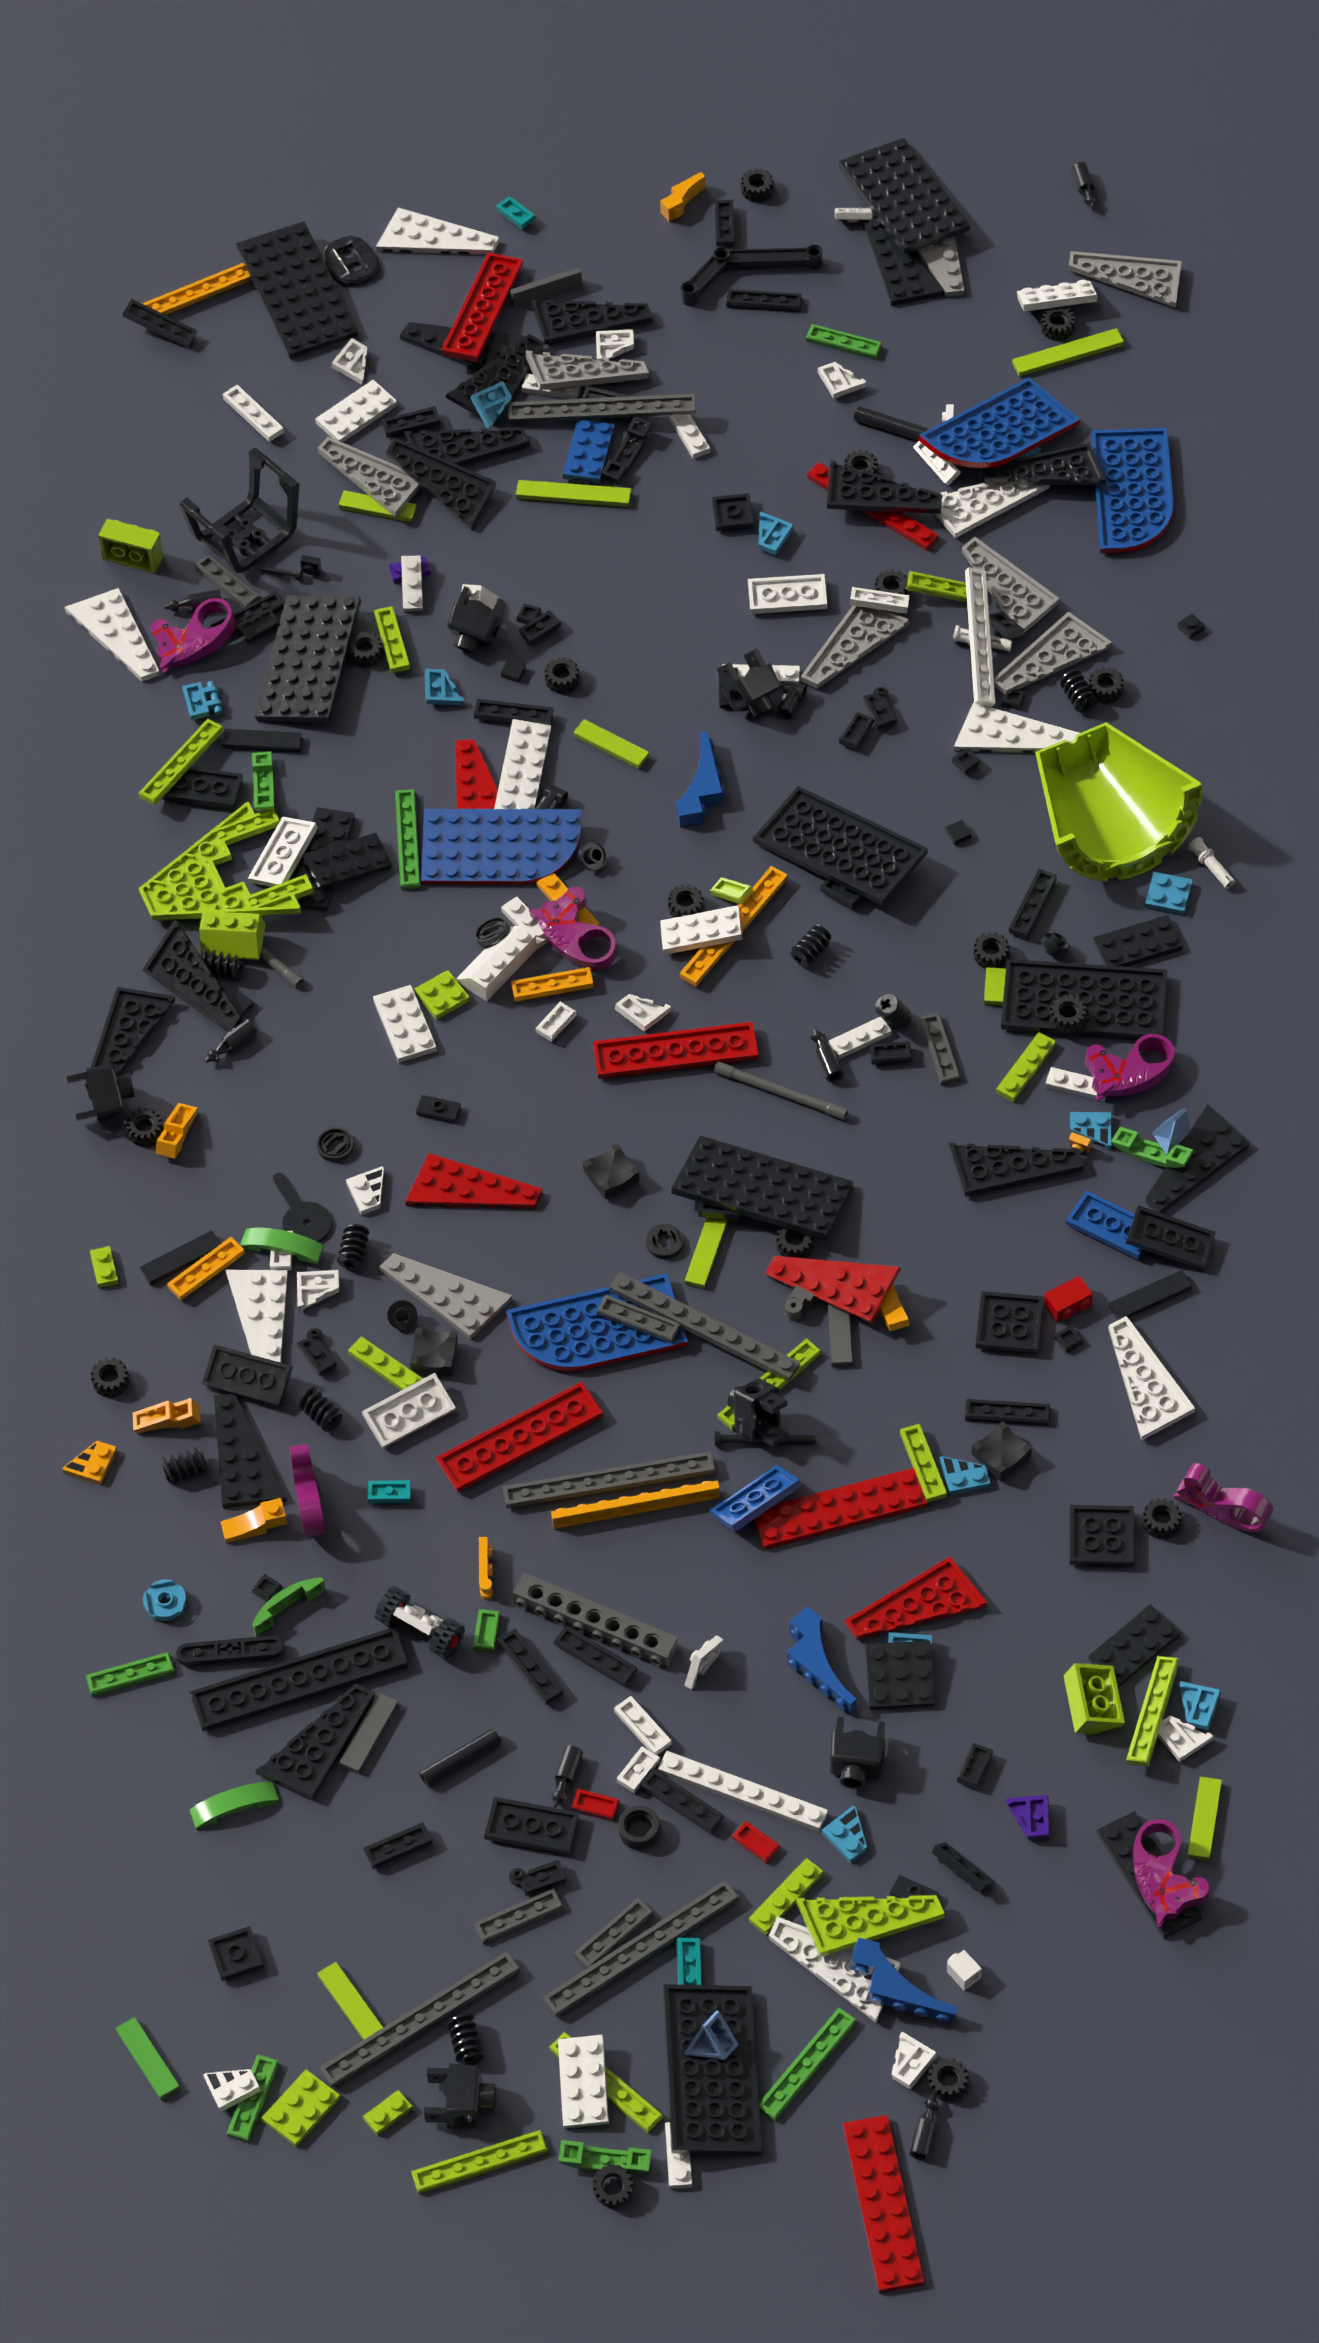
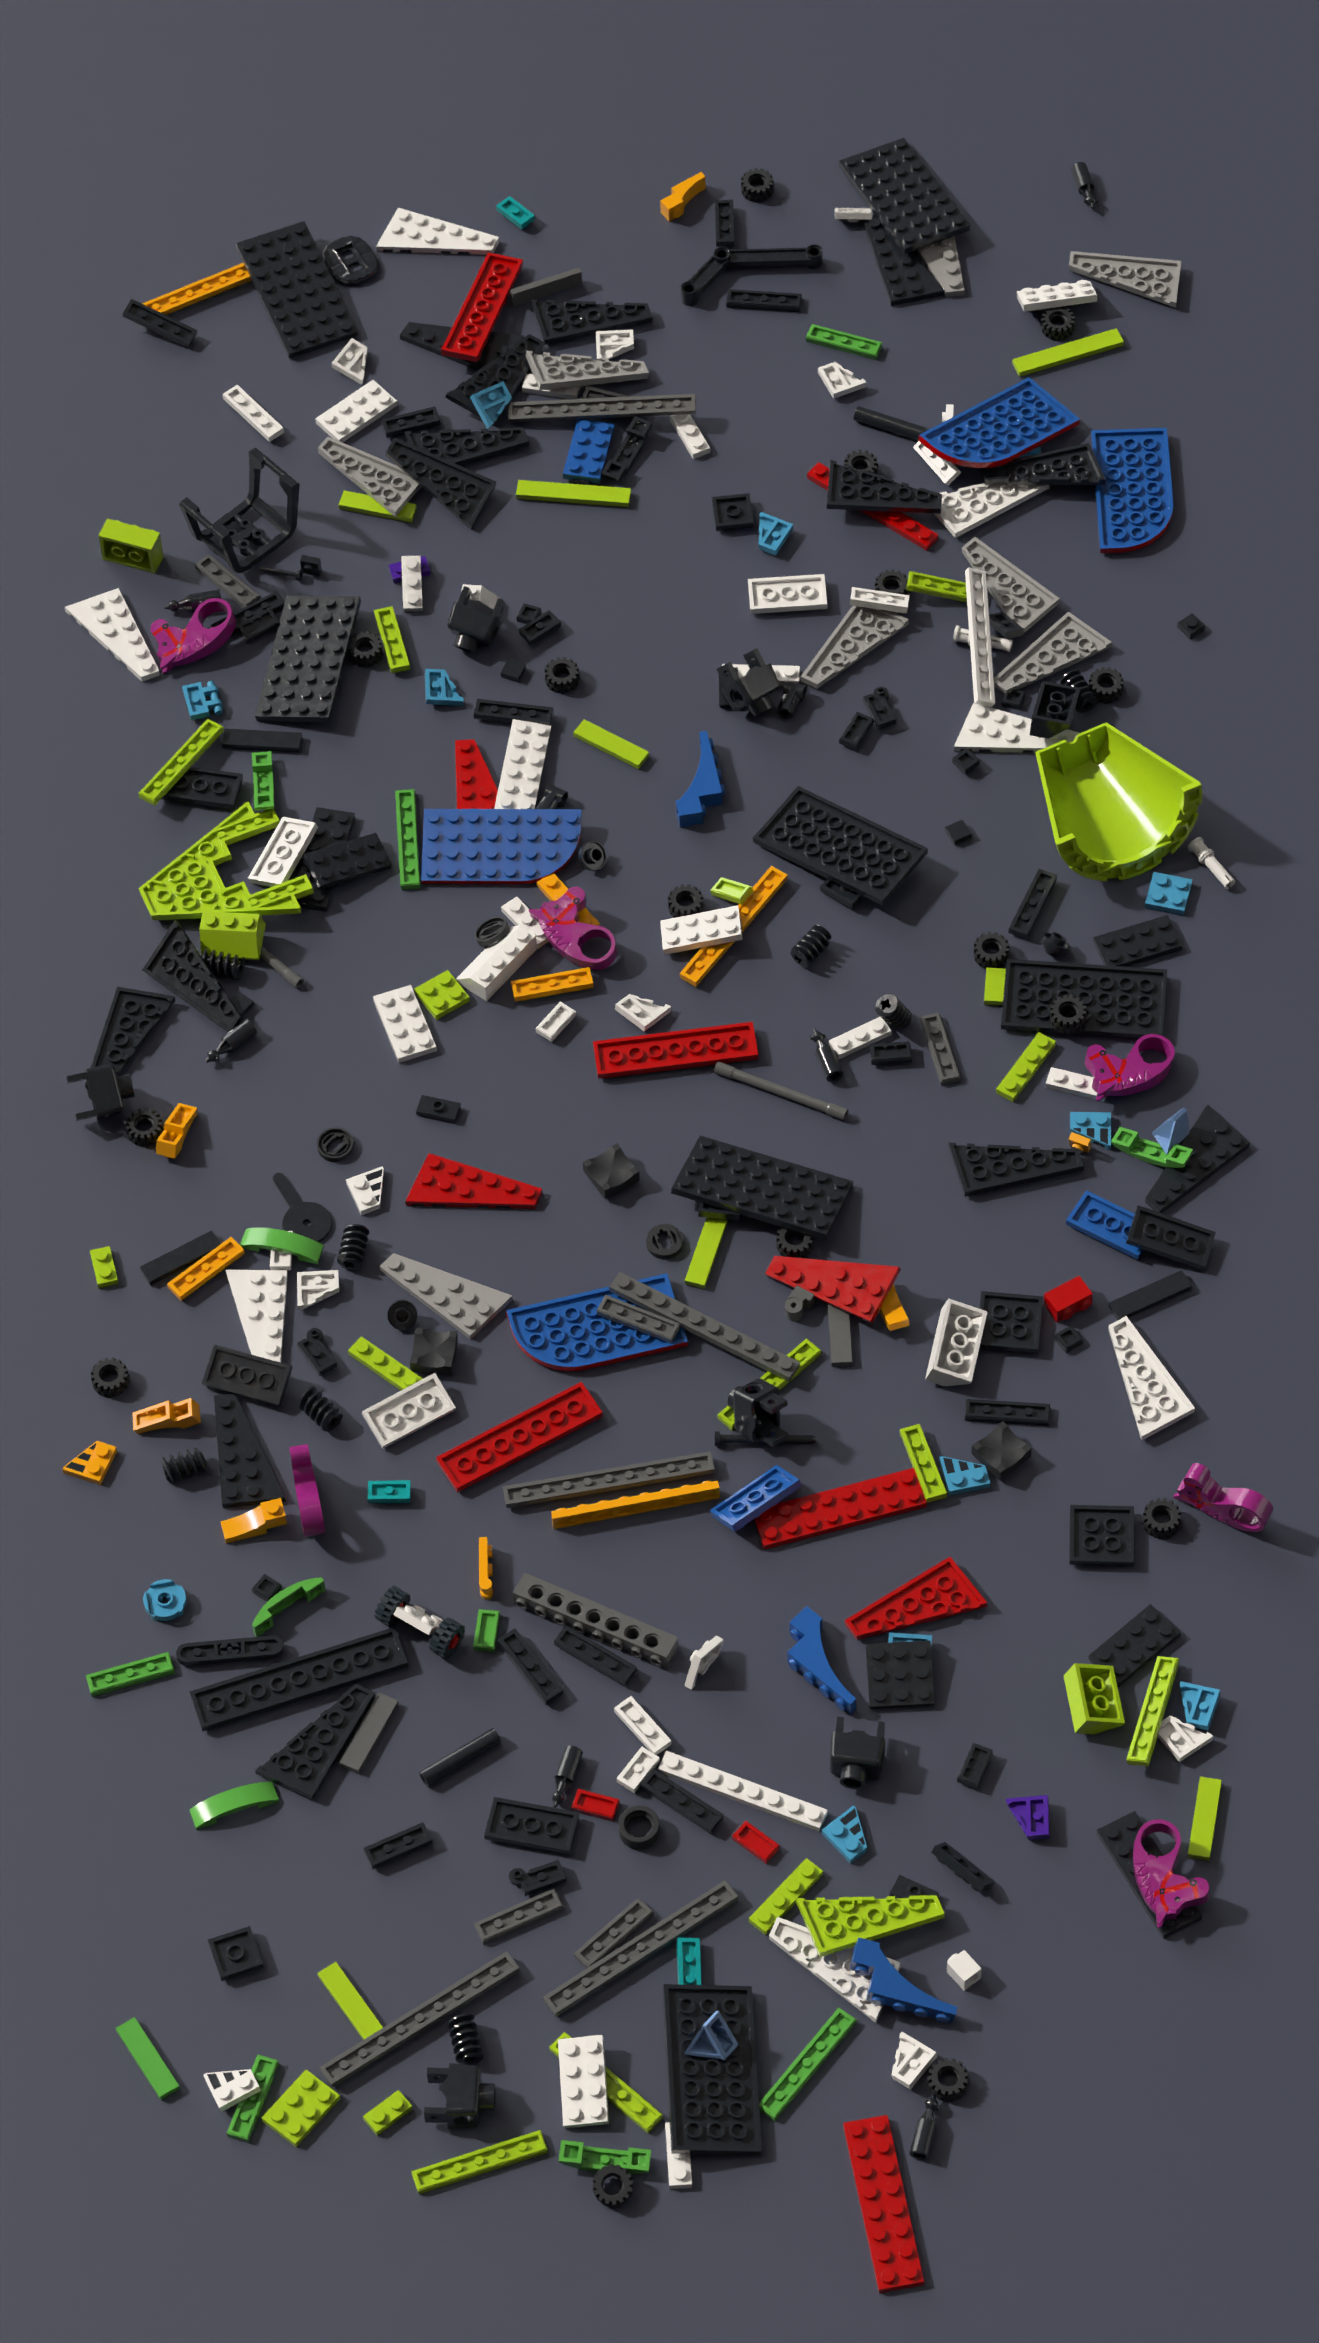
none -> white slope [925,1298,988,1386]
none -> black slope [1030,681,1080,739]

